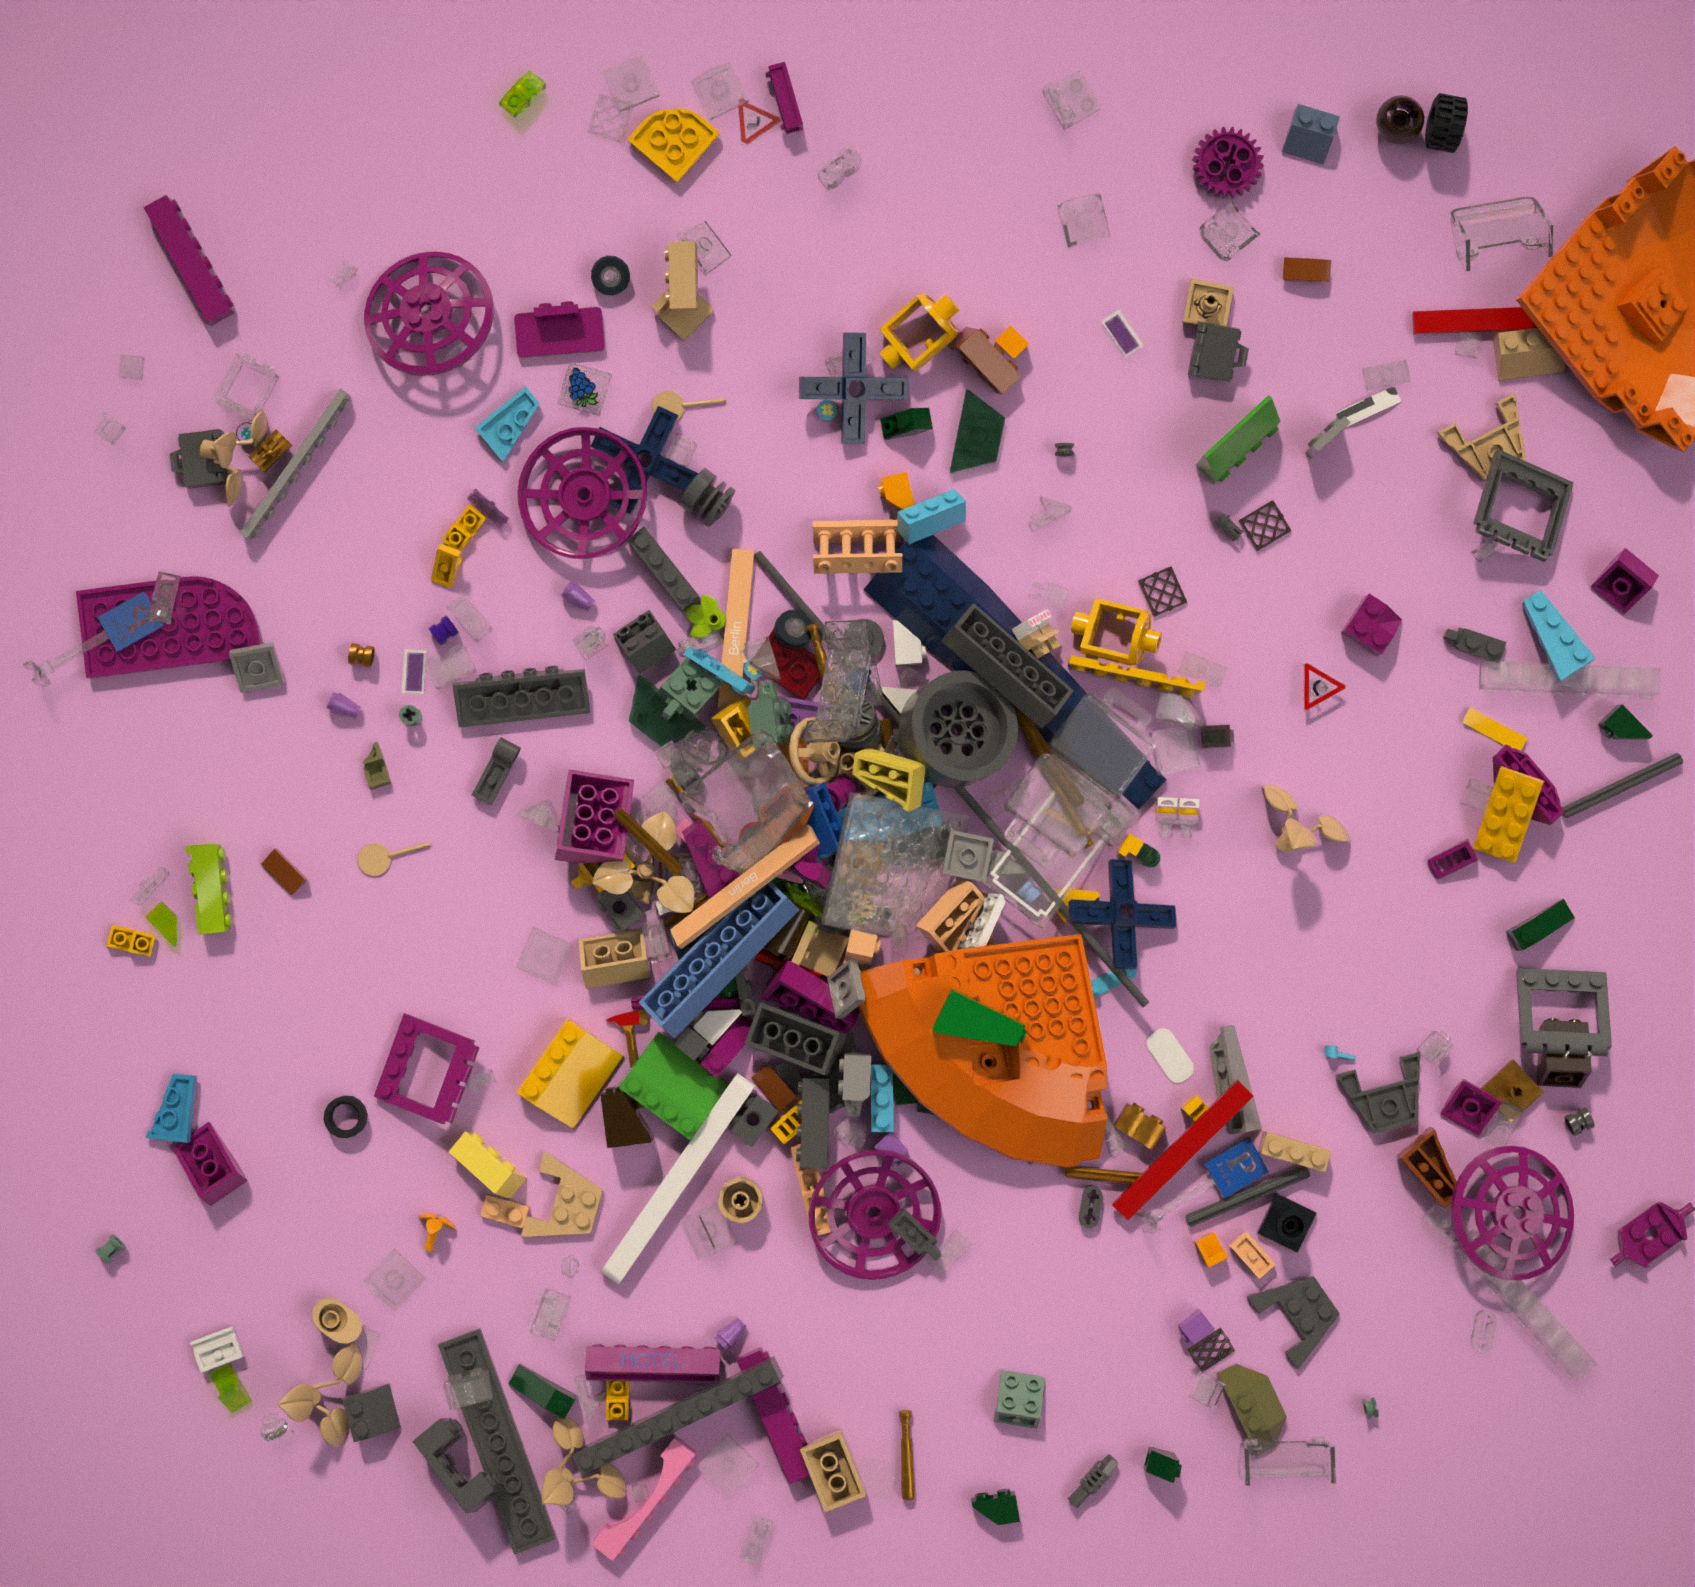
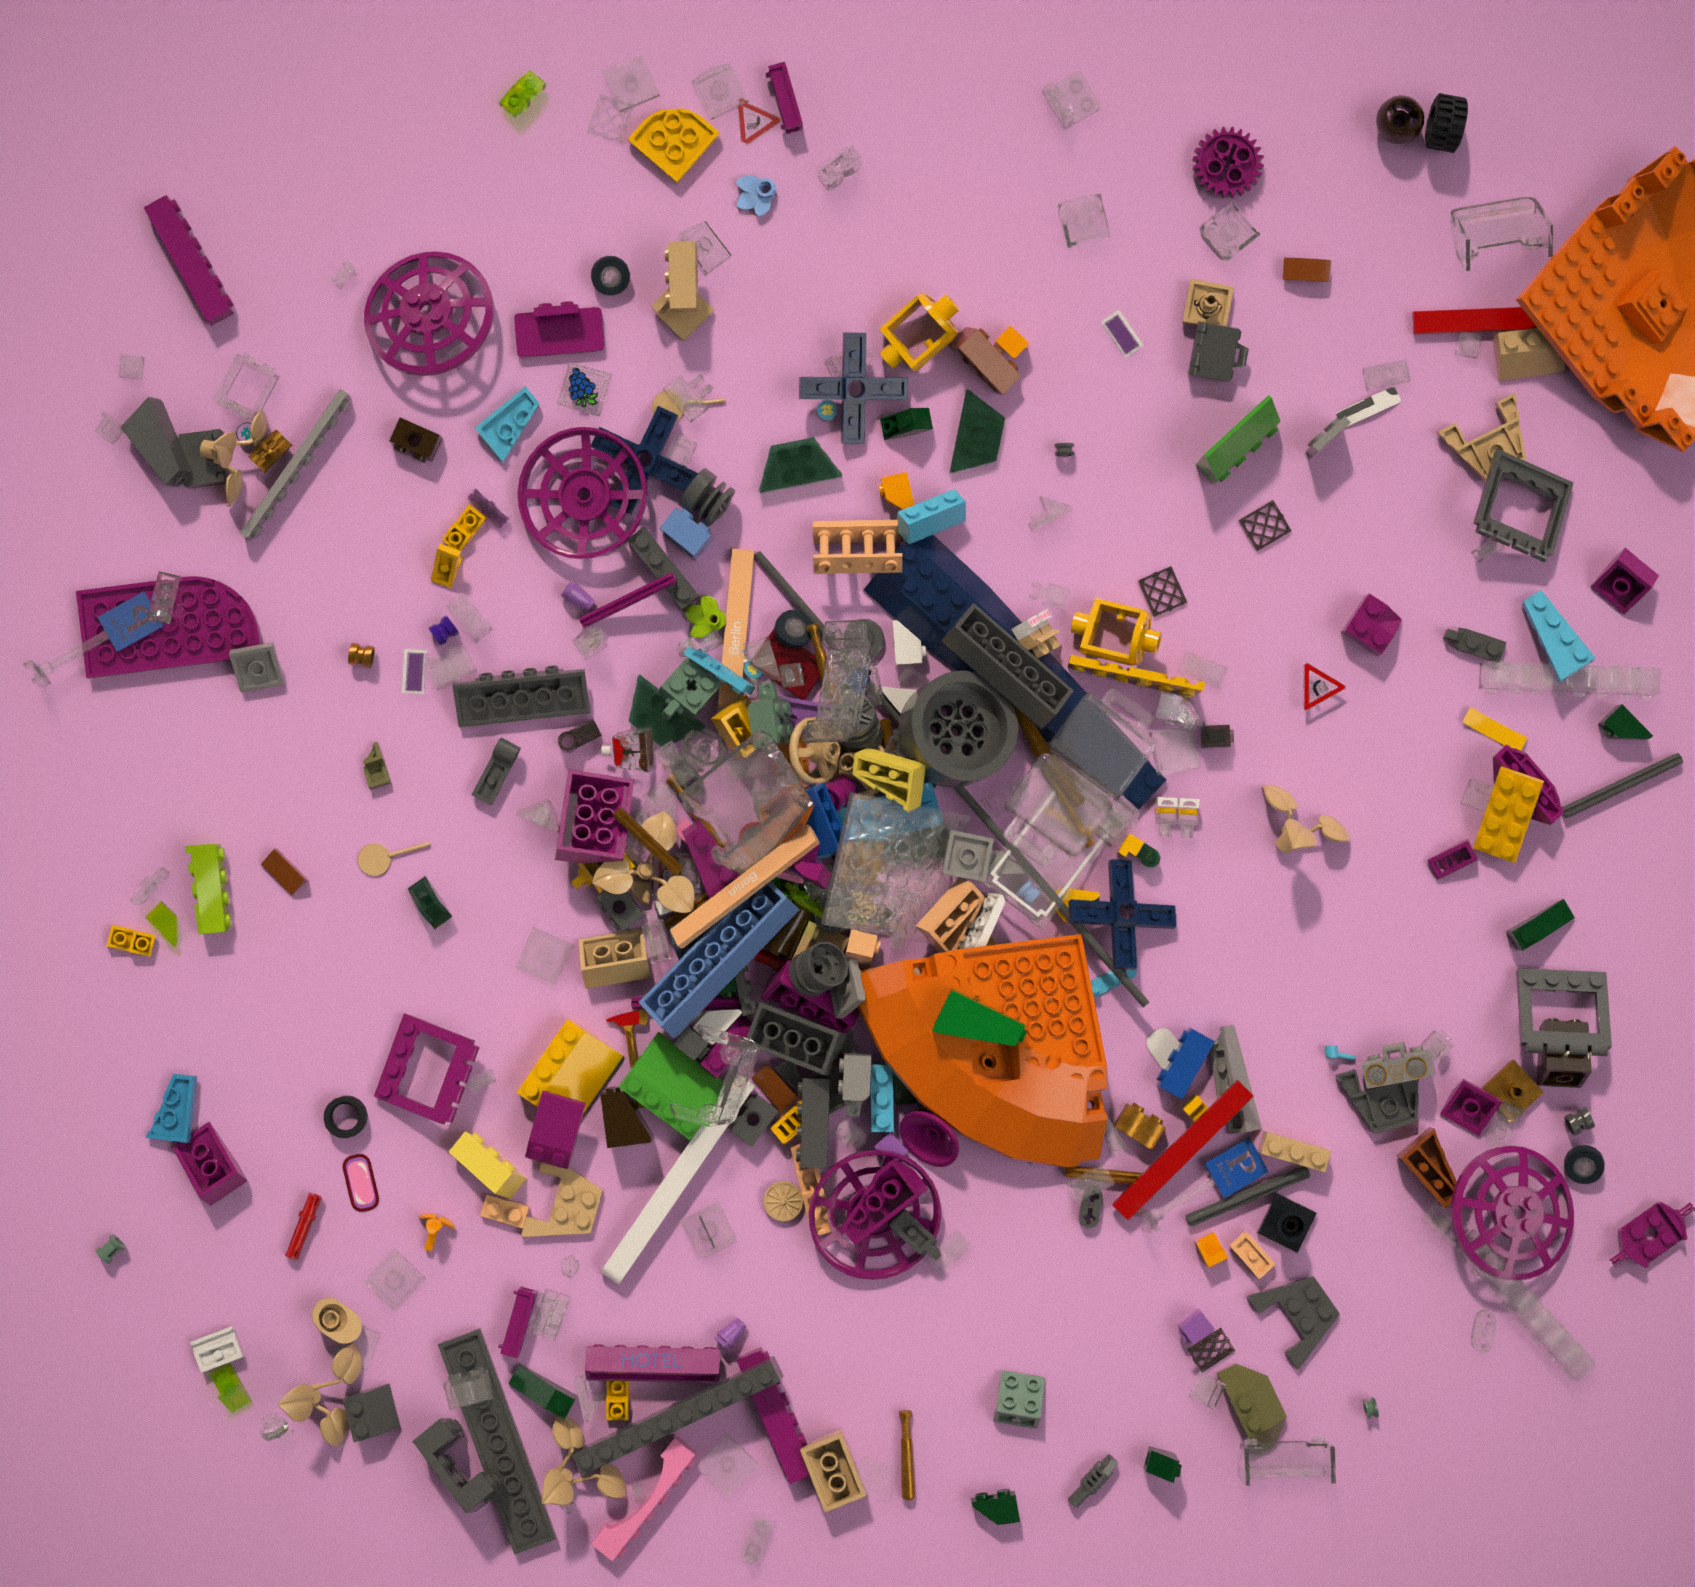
medium lavender cone [326,692,361,718] -> none
sand green bush [399,705,422,726] -> none
dark grey slope [613,610,676,674] -> none
tan brick [718,1176,763,1223] -> none
dark grey pin [1215,514,1243,541] -> none
sand blue slope [1282,104,1340,164] -> none
none -> dark grey slope [120,397,192,487]
none -> red pin [285,1192,322,1260]
none -> sticker [343,1154,379,1212]
none -> dark brown brick [389,417,443,463]
none -> clear green slope [408,876,453,929]
none -> magenta container [498,1286,538,1358]
none -> magenta slope [525,1091,586,1170]
none -> clear smoke piece [558,719,602,753]
none -> magenta axle [579,573,677,628]
none -> clear torso [602,726,655,772]
none -> medium blue brick [660,507,713,560]
none -> clear hinge [663,374,713,423]
none -> clear windscreen [669,1024,759,1127]
none -> light blue plate [736,175,776,217]
none -> clear green wing [759,437,842,494]
none -> tan wheel [764,1181,803,1221]
none -> clear plate [779,663,804,688]
none -> dark grey wheel [789,942,848,997]
none -> magenta wedge [842,1159,928,1246]
none -> magenta dish [899,1111,960,1167]
none -> clear plate [1065,1163,1115,1204]
none -> blue brick [1156,1027,1215,1099]
none -> light grey piece [1361,1042,1436,1089]
none -> black wheel [1564,1145,1605,1184]

